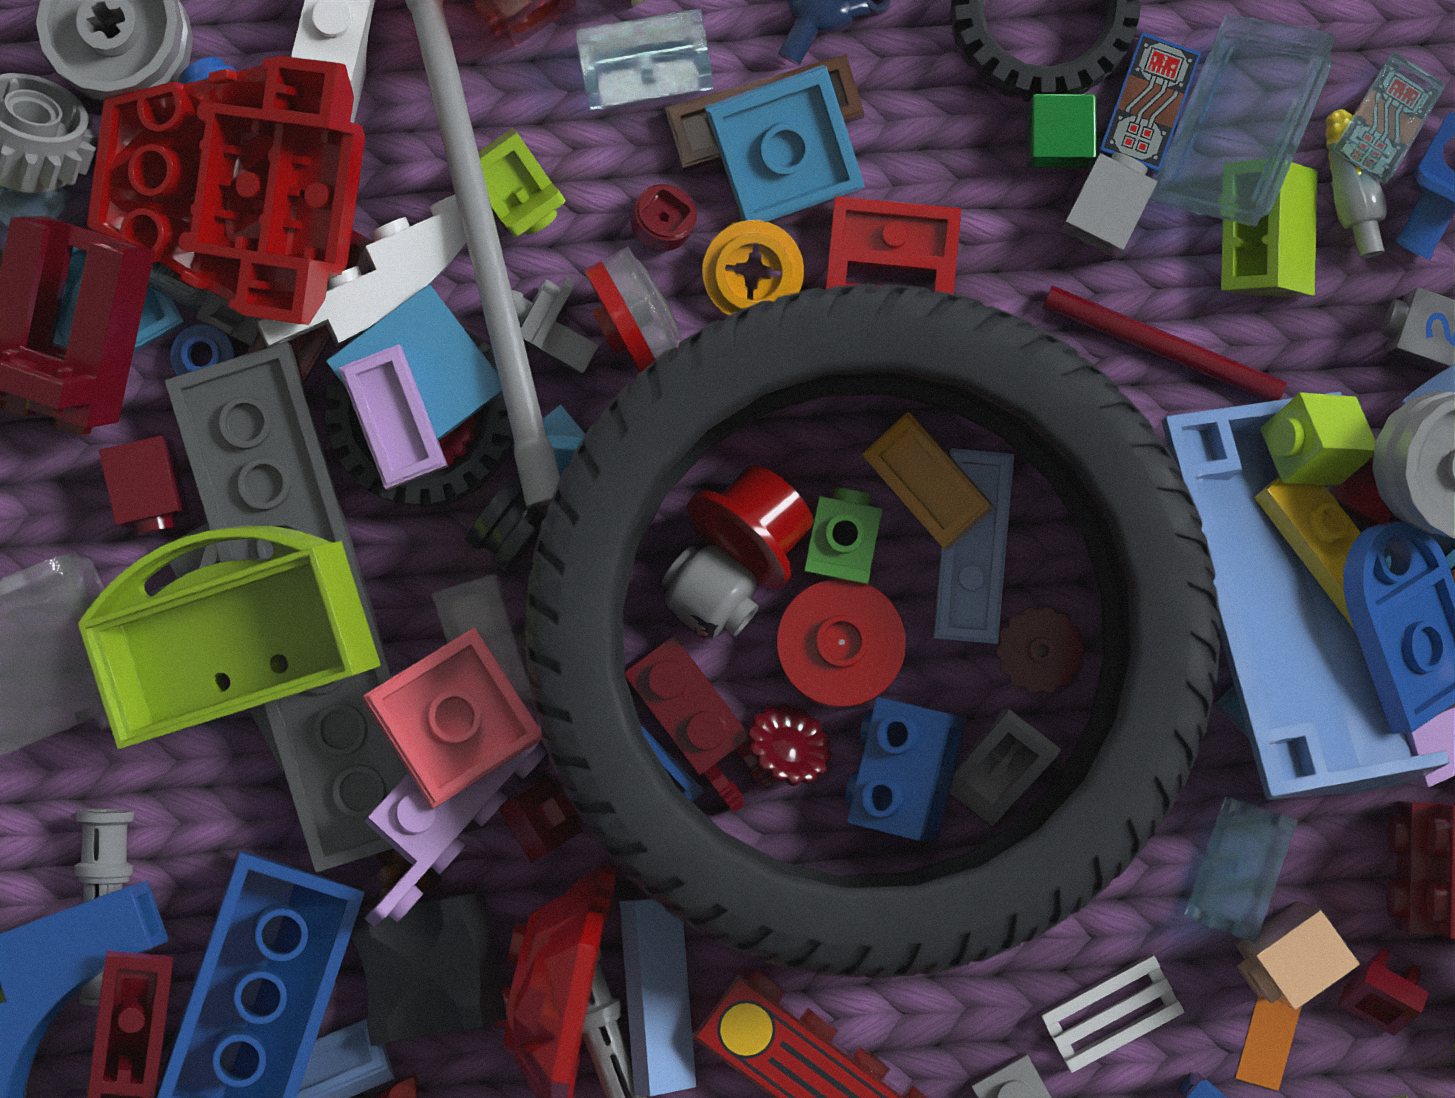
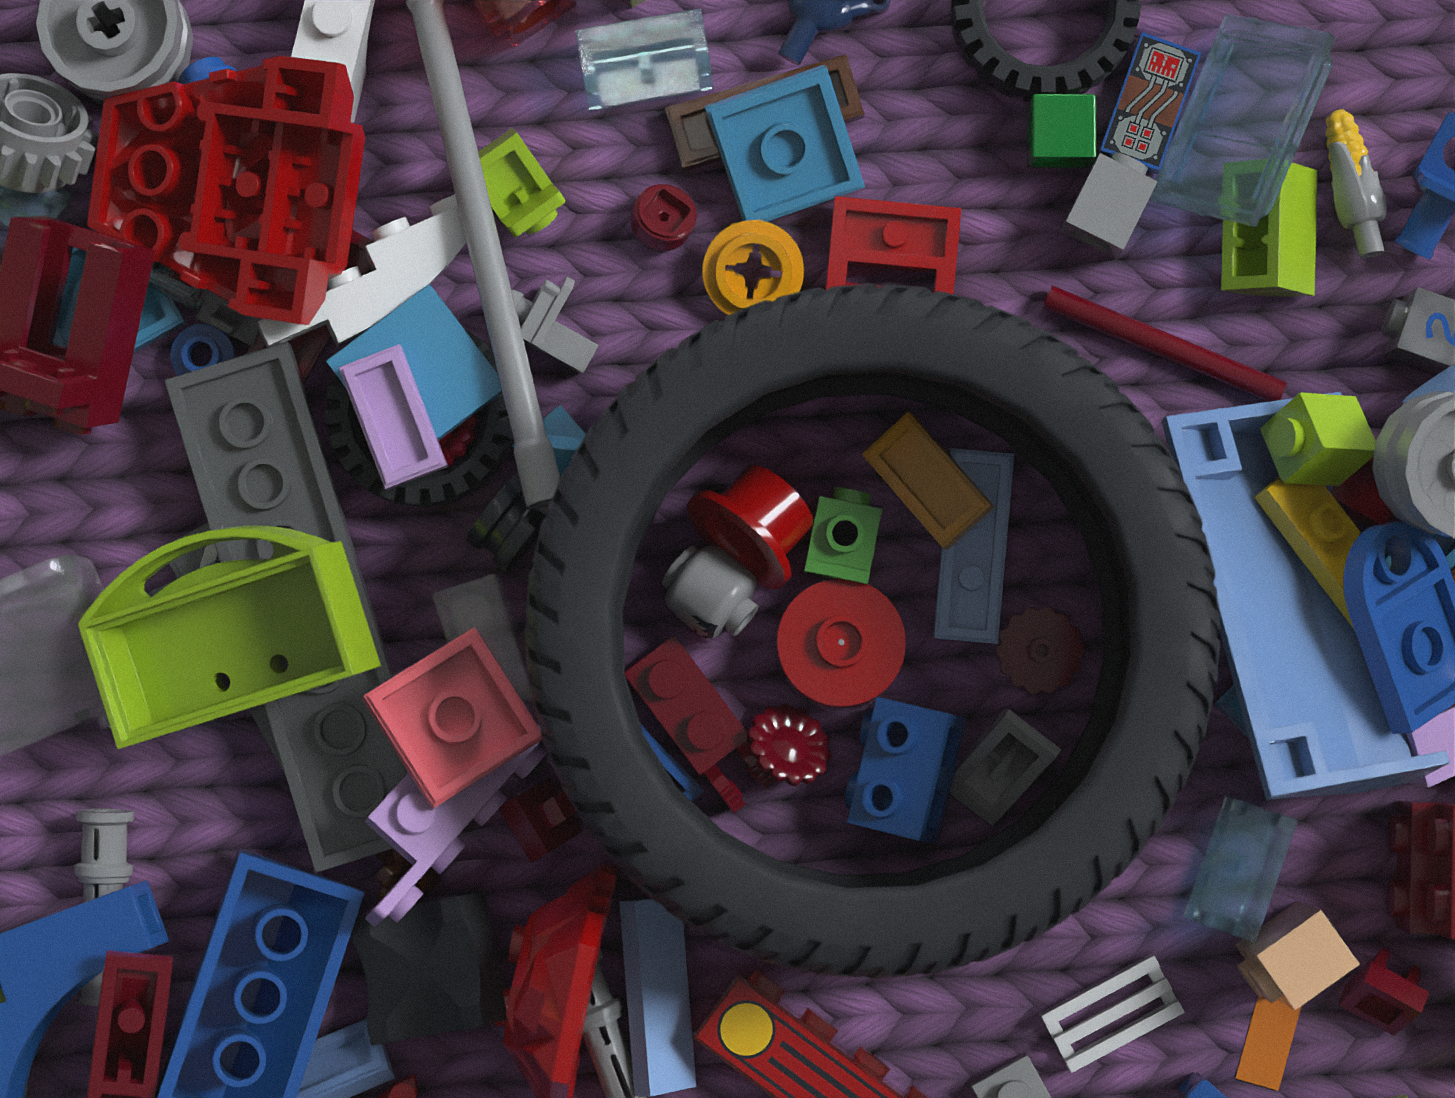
dark red brick [99,435,190,536] -> none
piece [584,246,683,374] -> none
clear light blue tile [1332,51,1447,184] -> none

